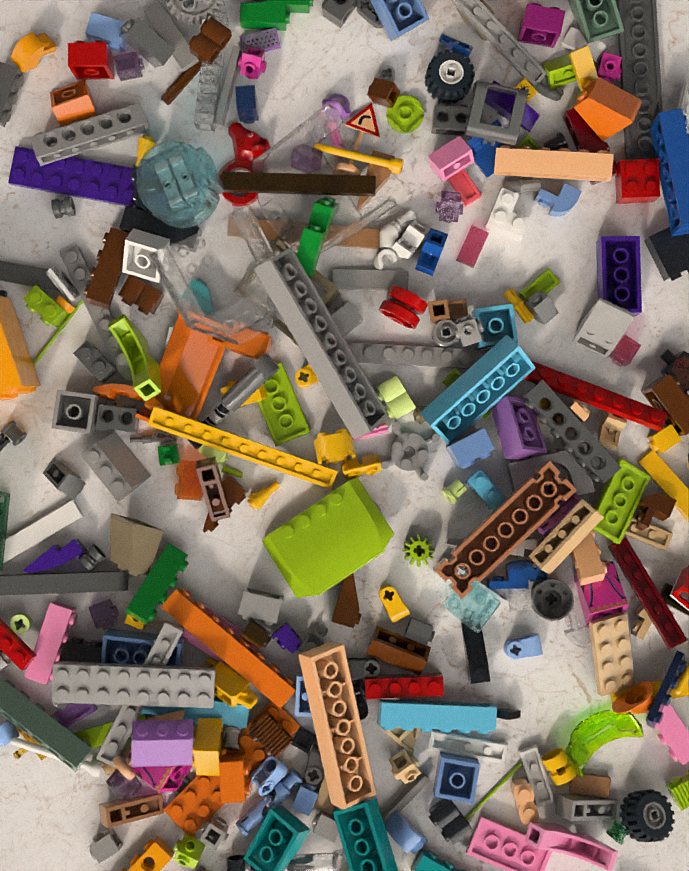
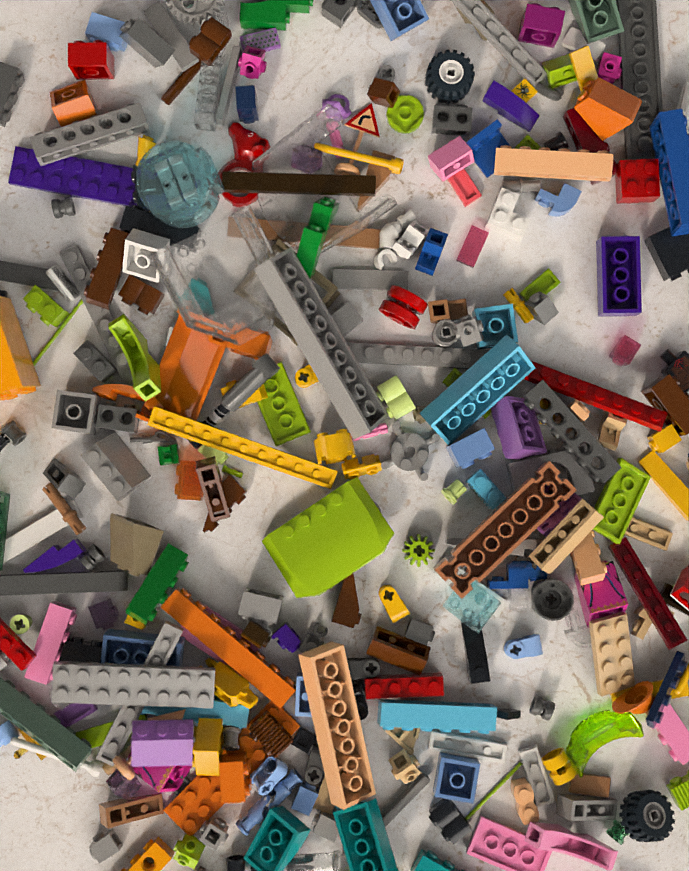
light orange brick [10,32,57,73] -> none
light orange piece [54,295,75,314] -> none
clear purple brick [114,52,145,81] -> none
yellow cone [247,481,280,510] -> none
medium blue brick [384,811,428,854] -> none
clear purple brick [435,191,463,223] -> none
blue tile [439,34,473,58] -> none
dark grey piece [464,80,528,146] -> none
light grey slope [572,298,635,358] -> none
reddish brown brick [635,493,677,531] -> none
none -> medium nougat pin [42,483,86,535]
none -> dark grey wheel [529,695,555,721]

